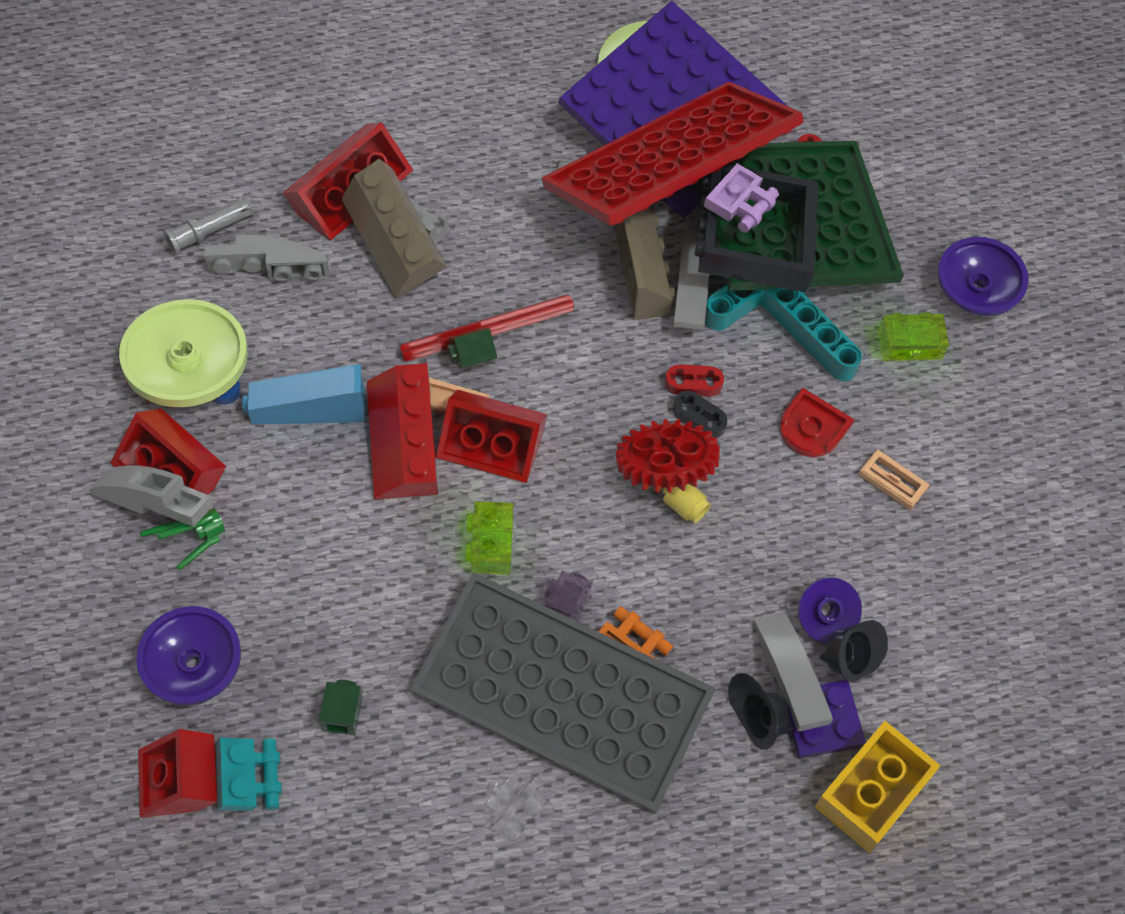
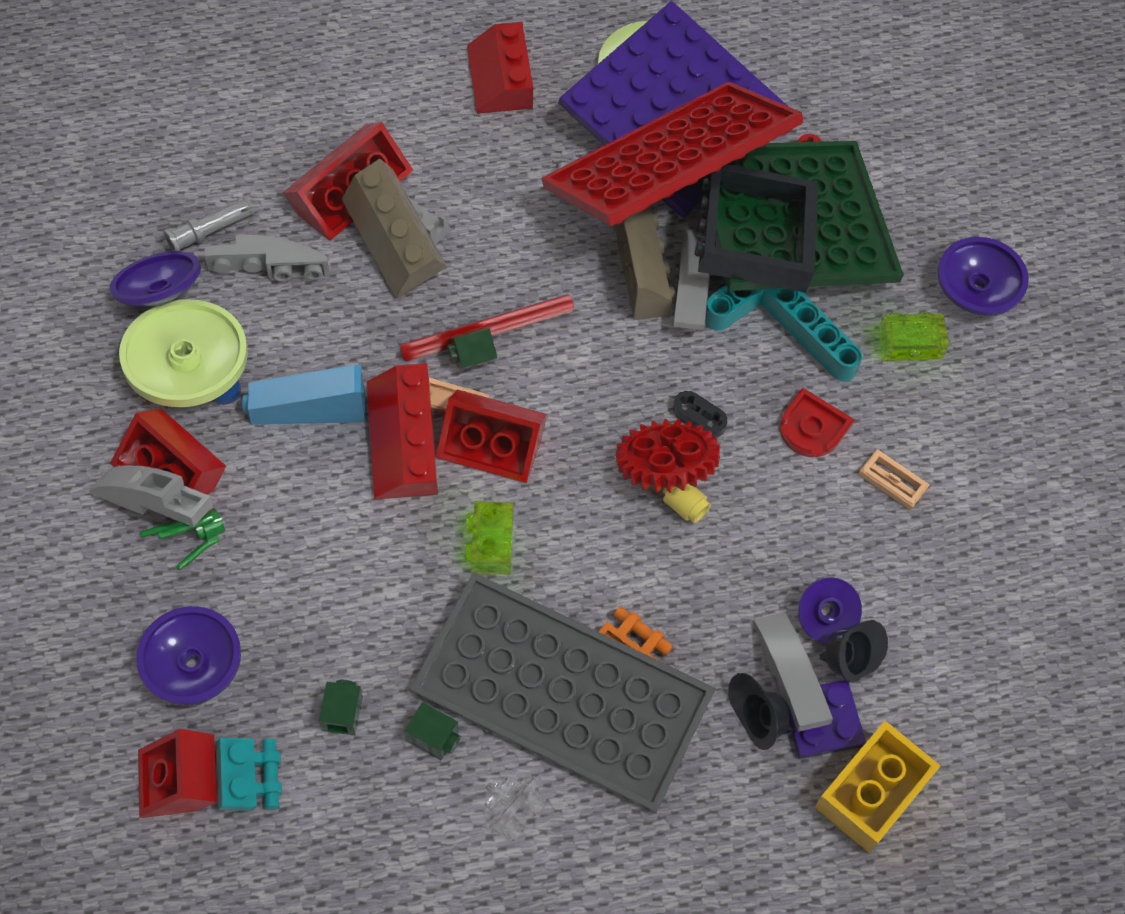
clear purple brick [544,570,592,622] -> none
red beam [665,364,724,397] -> none
lavender plate [704,163,779,233] -> none
none -> dark purple dish [110,251,201,307]
none -> dark green brick [404,702,461,760]
none -> red slope [467,22,534,114]

